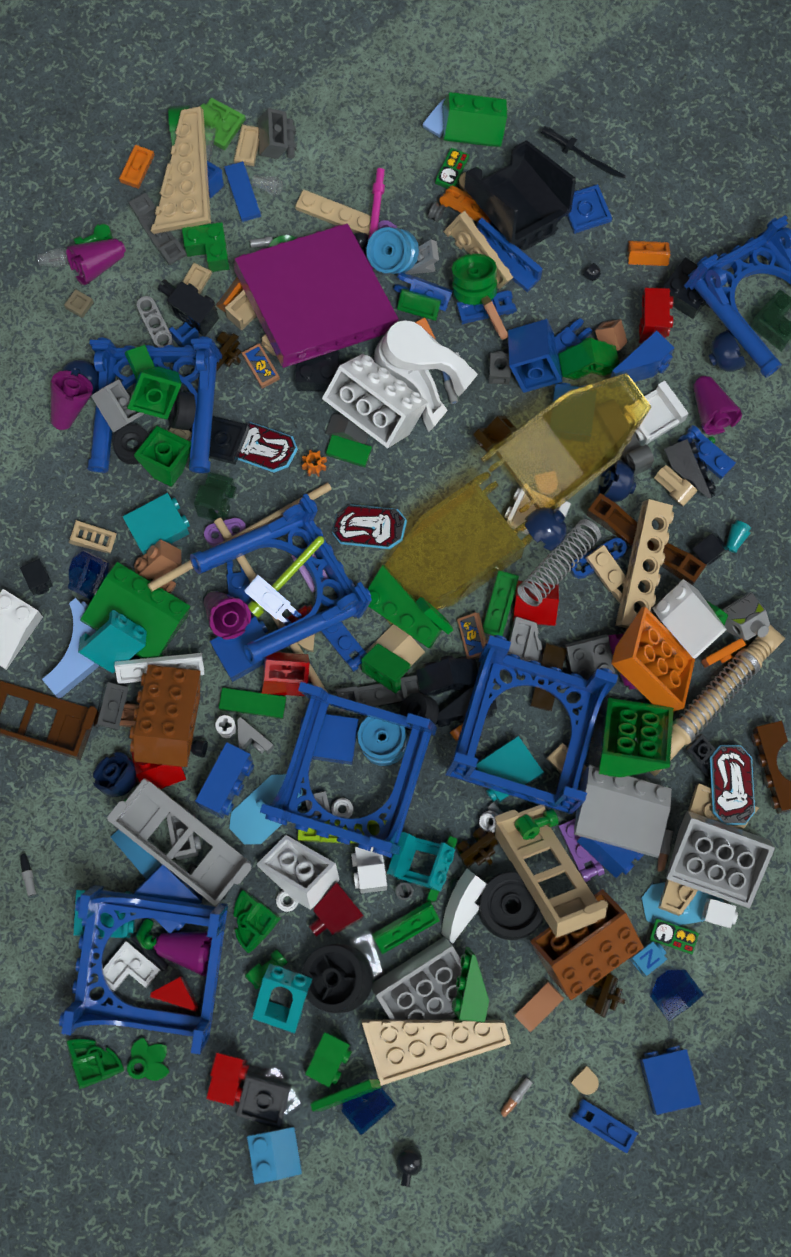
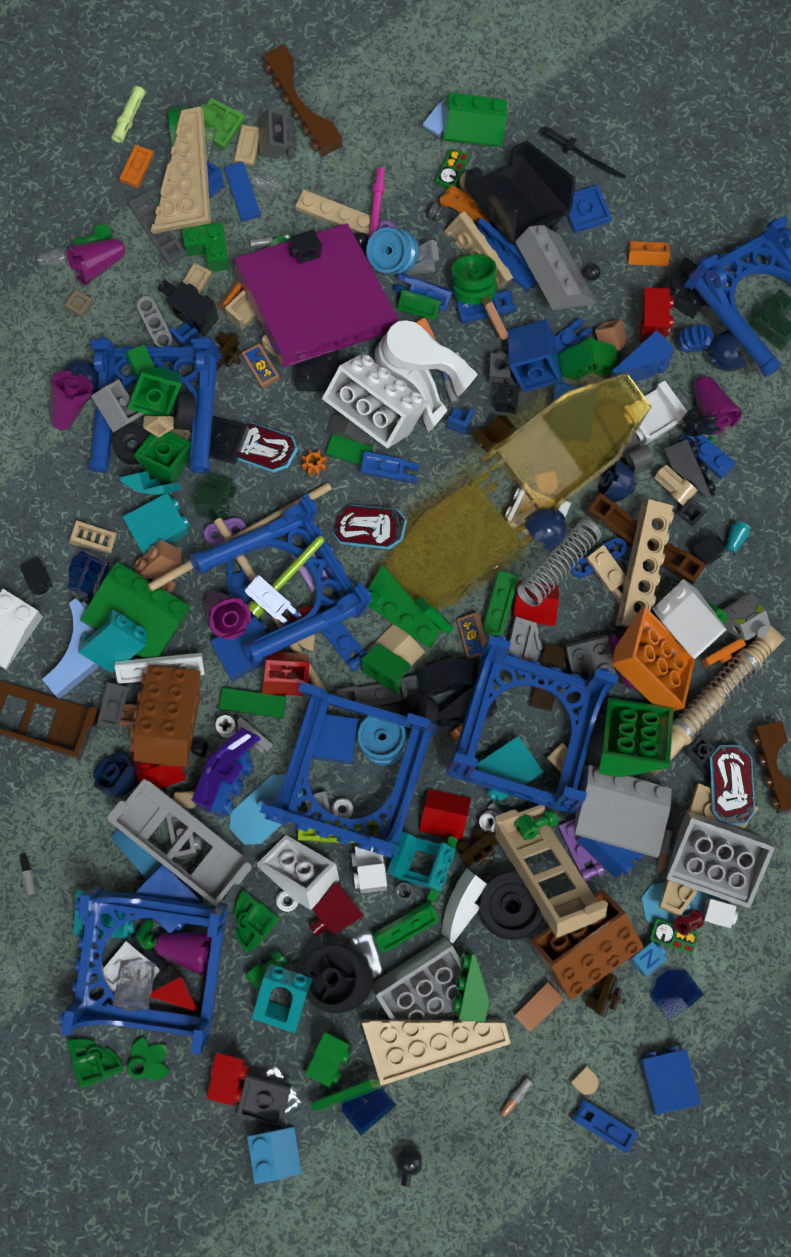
none -> yellowish green pin [111,86,146,143]
none -> clear brick [113,957,156,1012]
none -> teal slope [119,471,181,495]
none -> tan slope [143,416,174,437]
none -> tan slope [174,791,197,809]
none -> dark purple plate [191,727,261,813]
none -> reddish brown arch [262,44,343,157]
none -> black brick [288,229,322,265]
none -> blue hinge [360,451,420,484]
none -> red slope [419,789,471,841]
none -> blue panel [447,407,475,435]
none -> black brick [495,383,520,414]
none -> light grey slope [515,225,597,310]
none -> dark red bush [674,909,704,935]
none -> black slope [677,498,707,526]
none -> blue gear [678,324,714,353]
none -> black plate [683,409,721,437]

